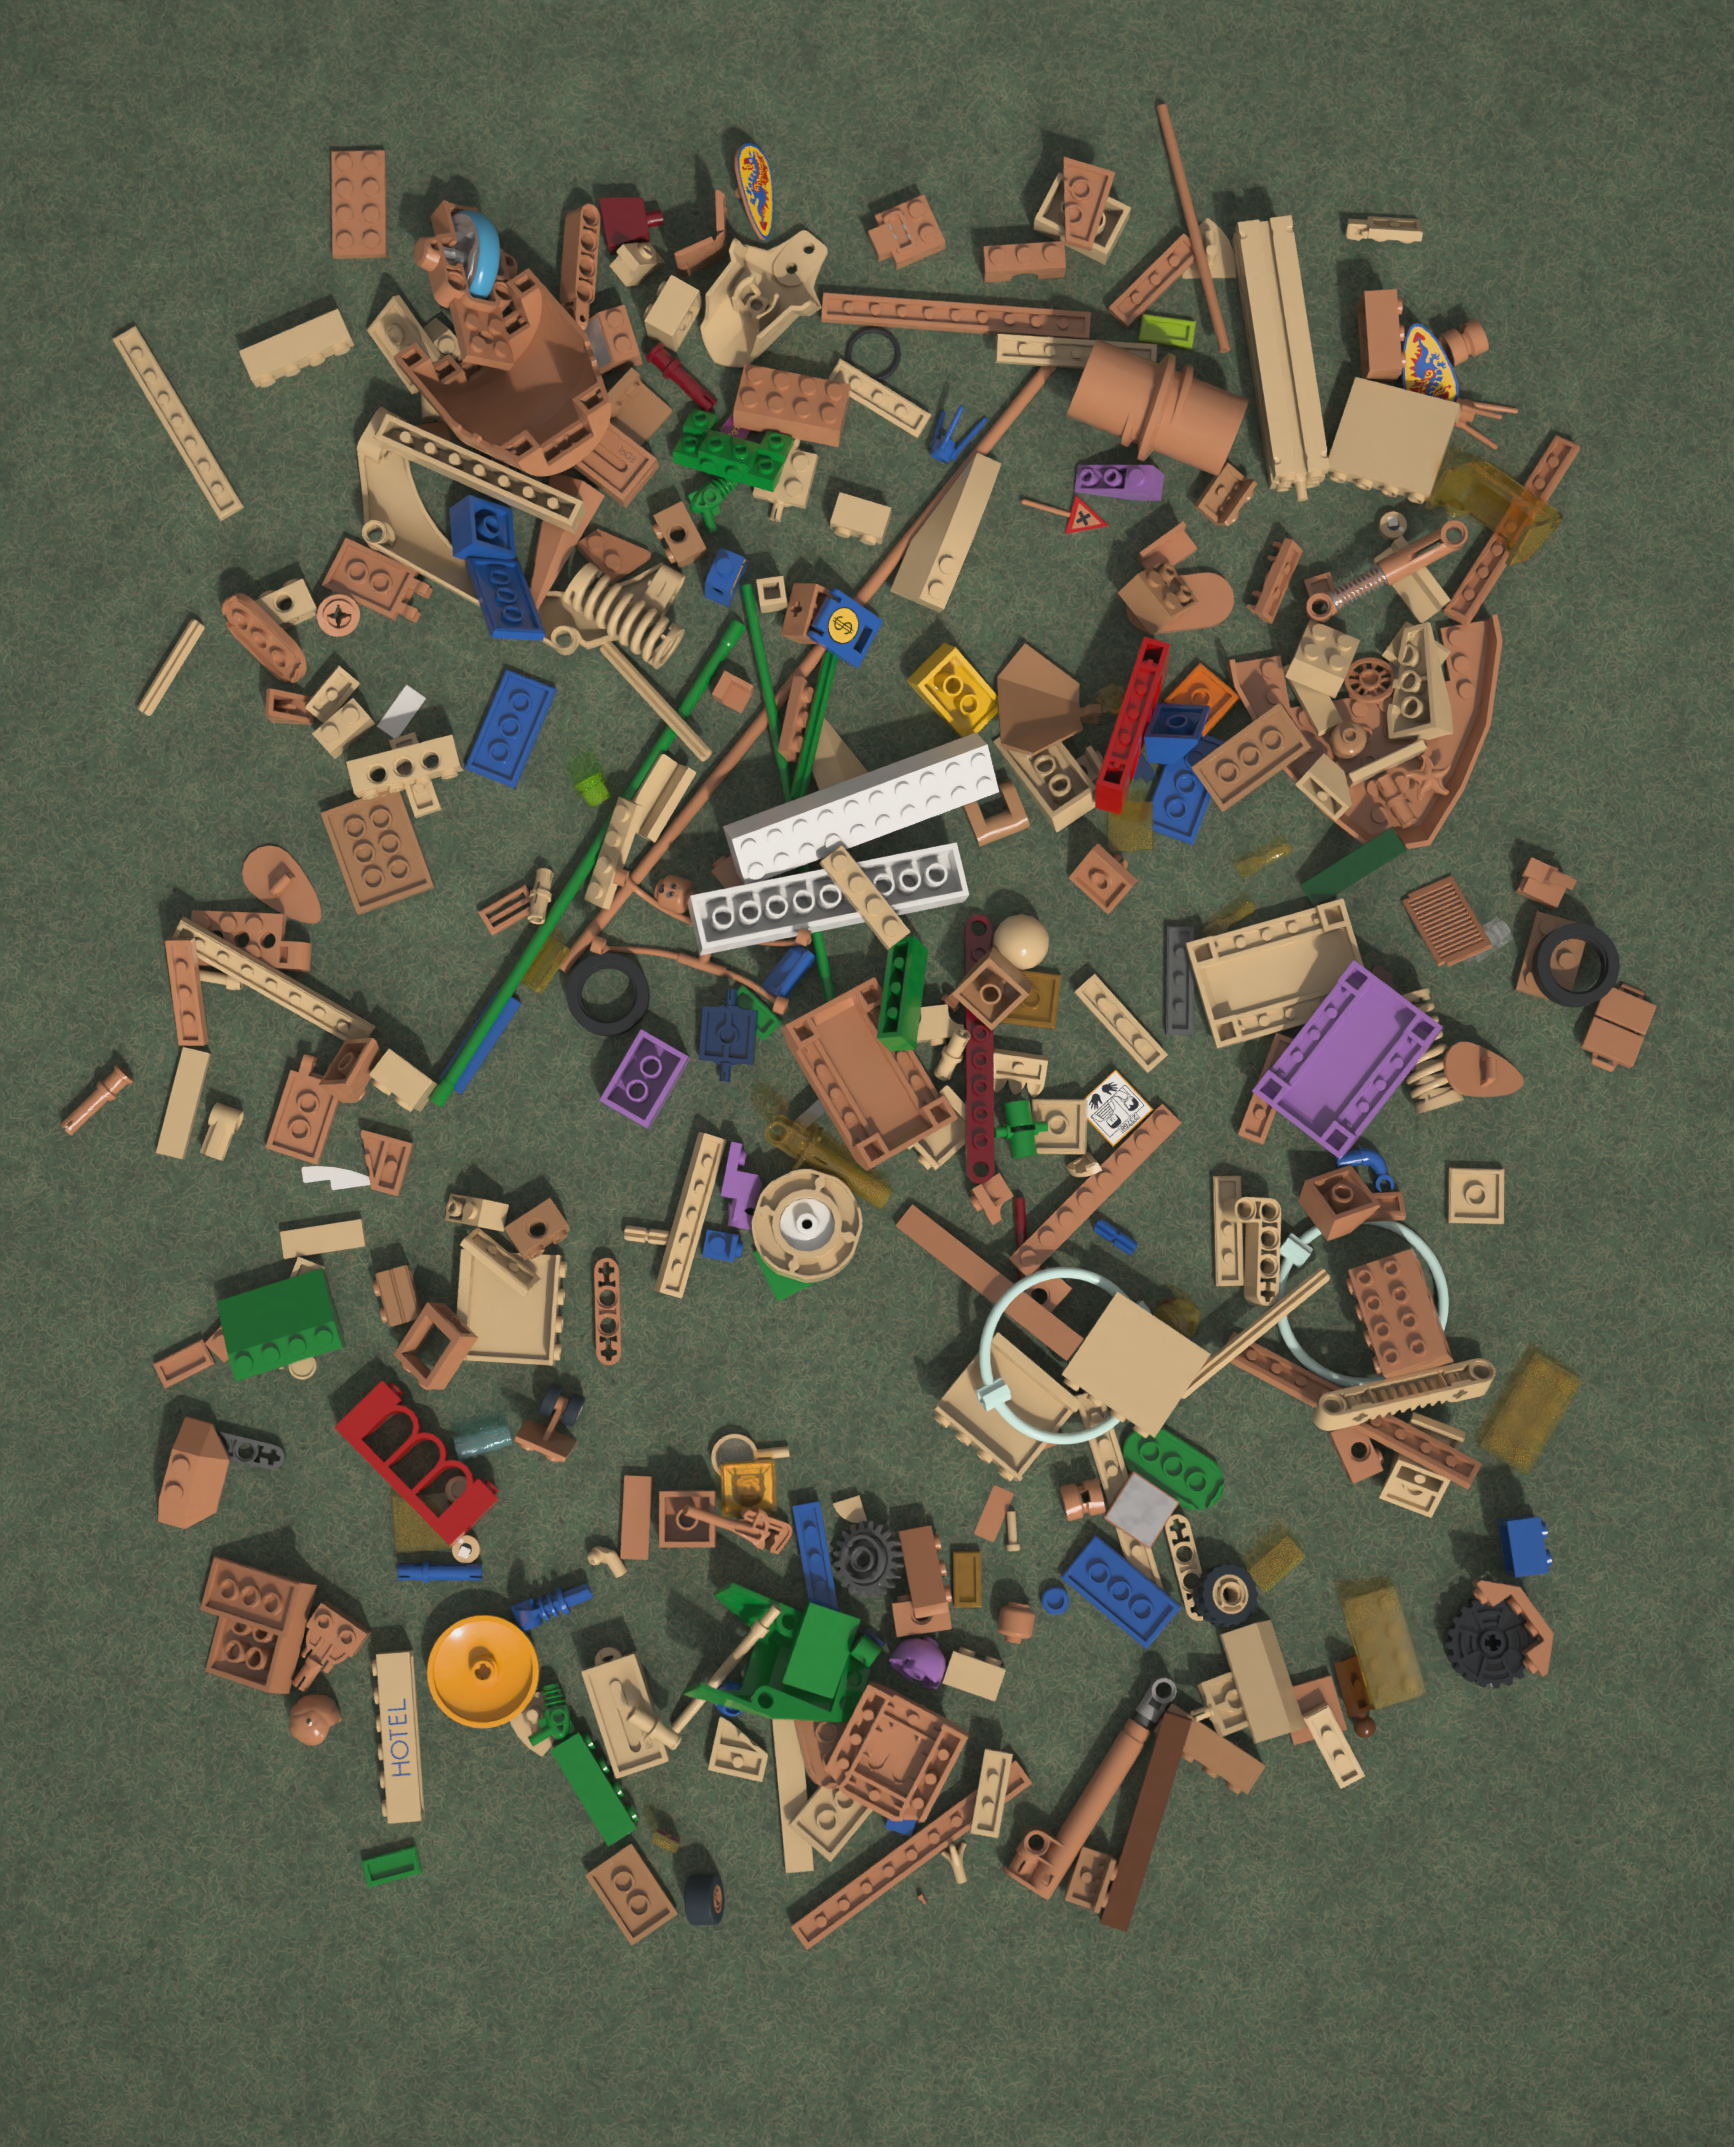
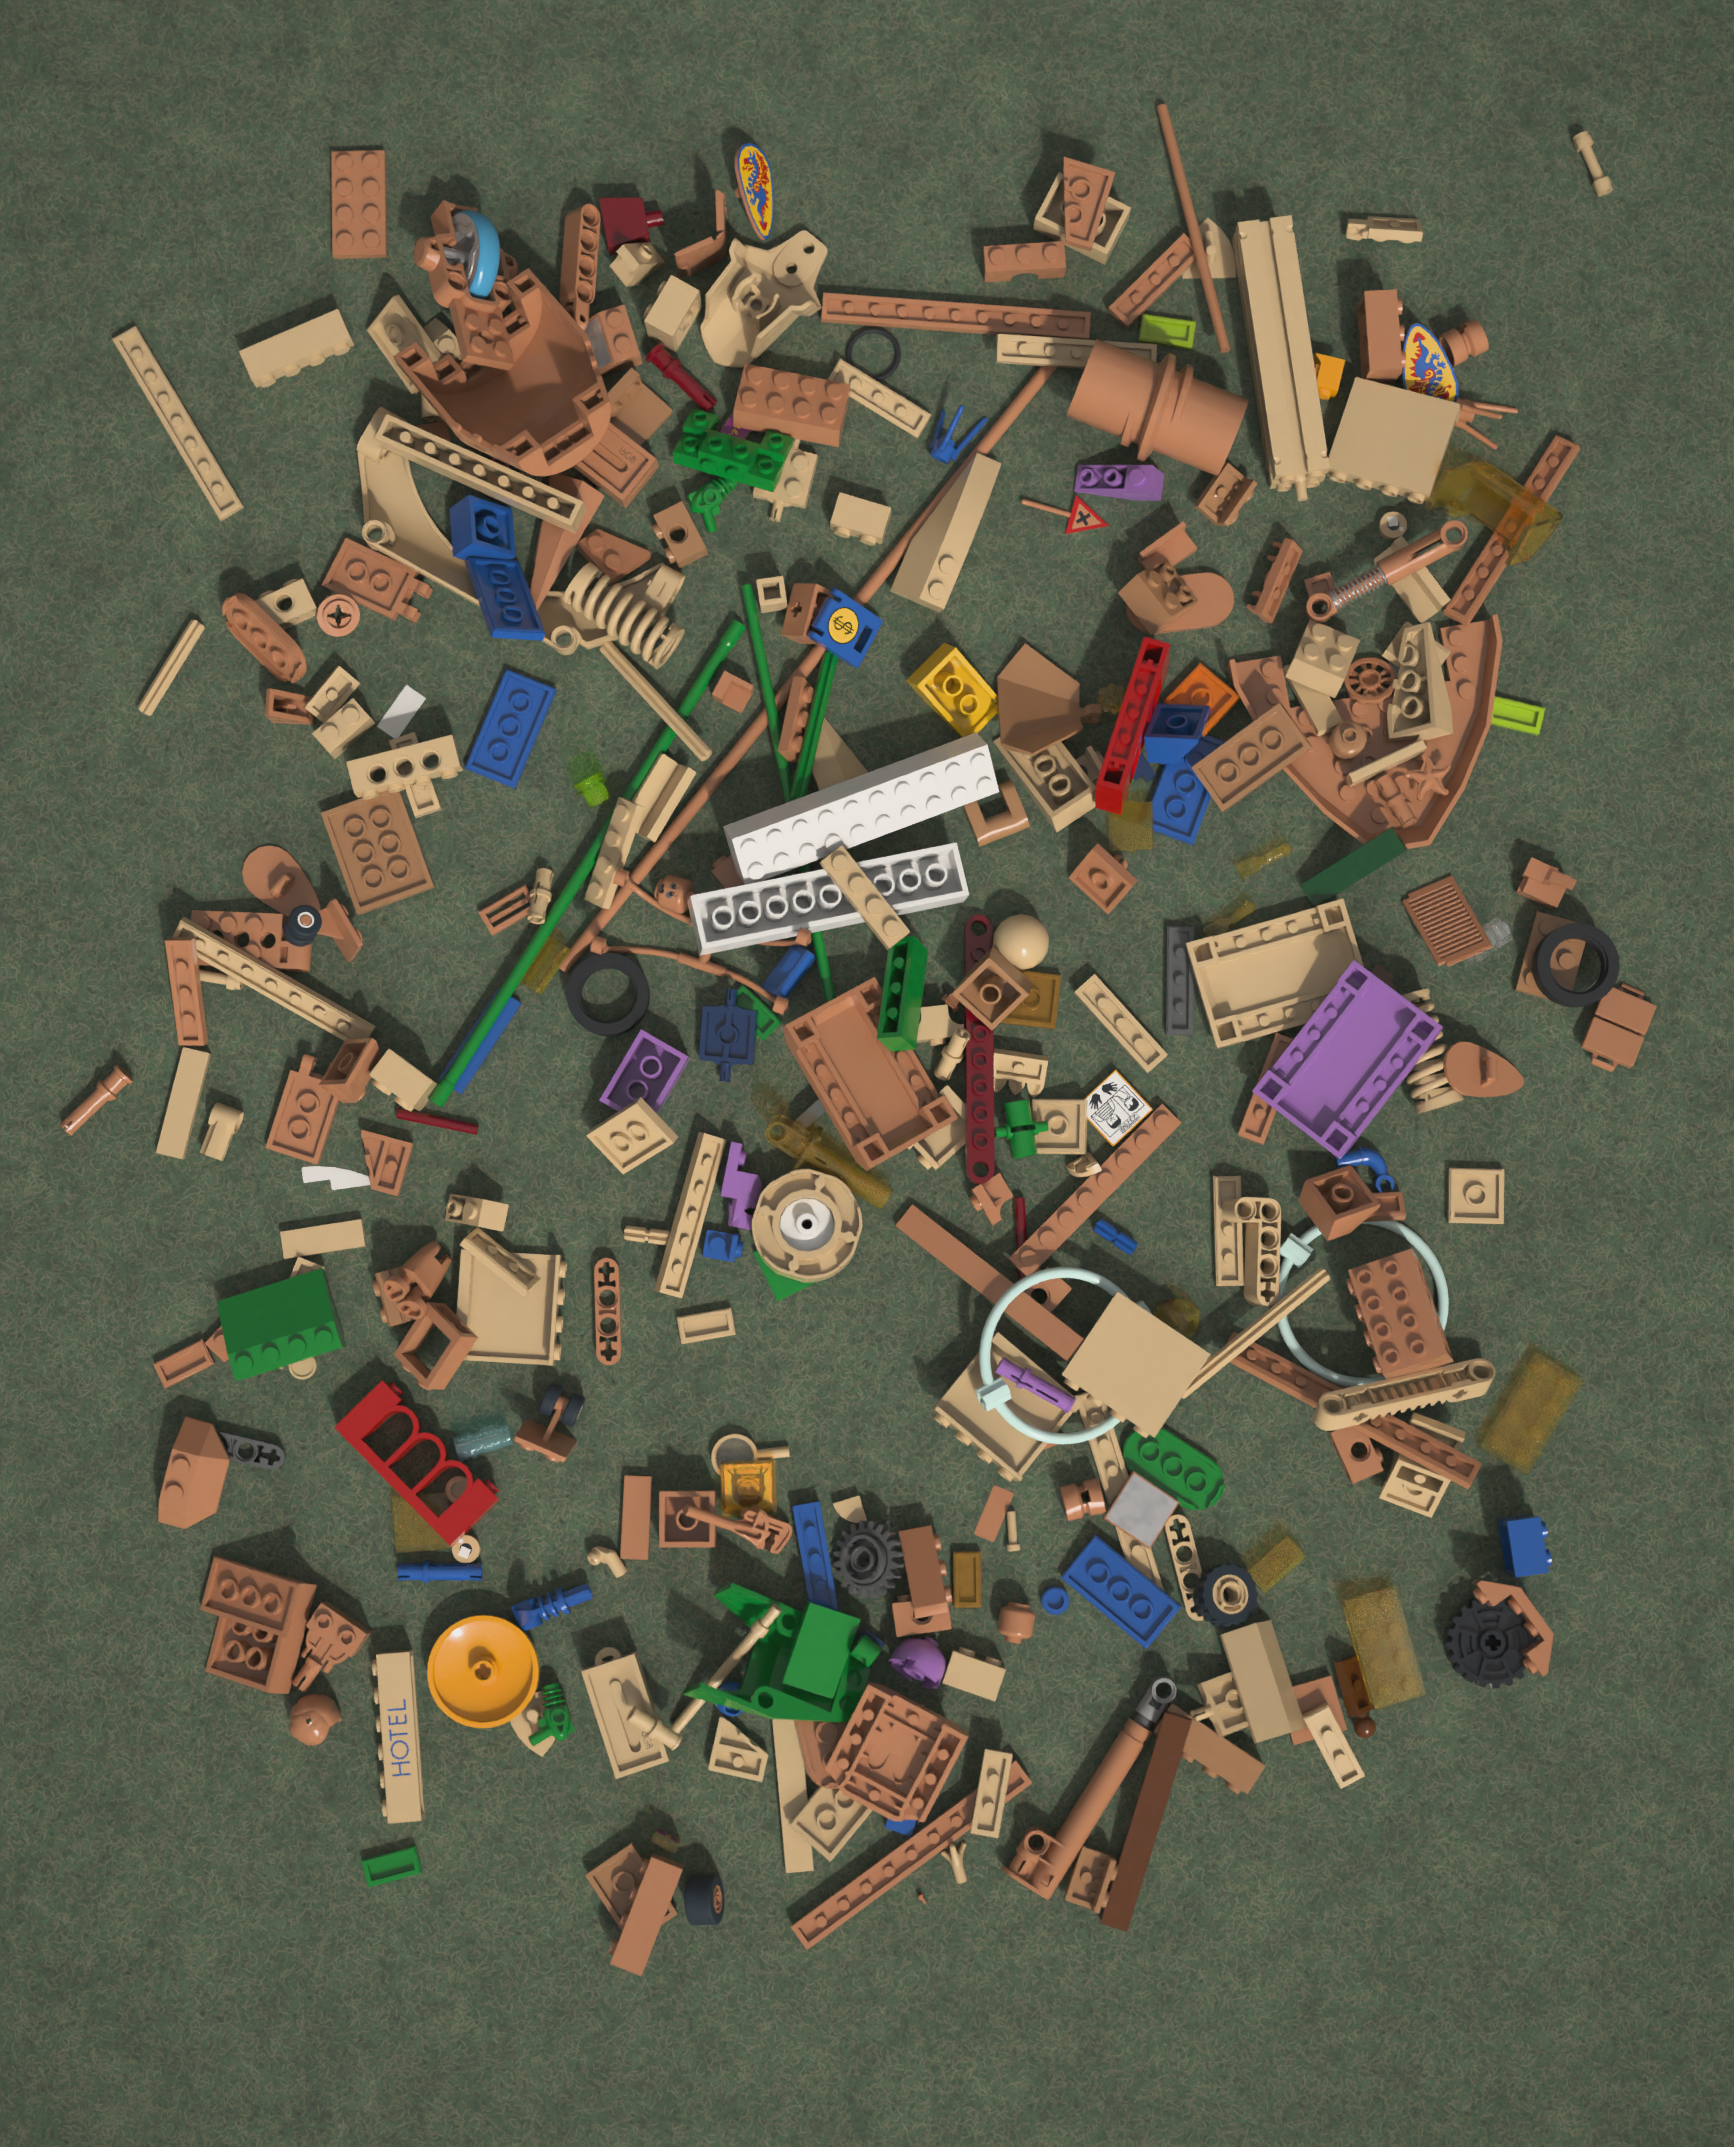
medium nougat brick [504,1198,570,1261] -> none
green brick [550,1730,640,1847] -> none
blue torso [705,548,749,608] -> none
nougat piece [868,194,946,270] -> none
tan slope [1295,753,1352,821] -> none
none -> plate [283,898,363,963]
none -> nougat piece [383,1241,452,1319]
none -> dark red bar [396,1108,479,1135]
none -> tan plate [586,1097,678,1174]
none -> nougat brick [608,1853,684,1976]
none -> tan tile [677,1307,736,1344]
none -> medium lavender pin [995,1357,1076,1413]
none -> light orange window [1313,353,1345,400]
none -> lime tile [1491,696,1545,736]
none -> tan bar [1572,131,1613,197]

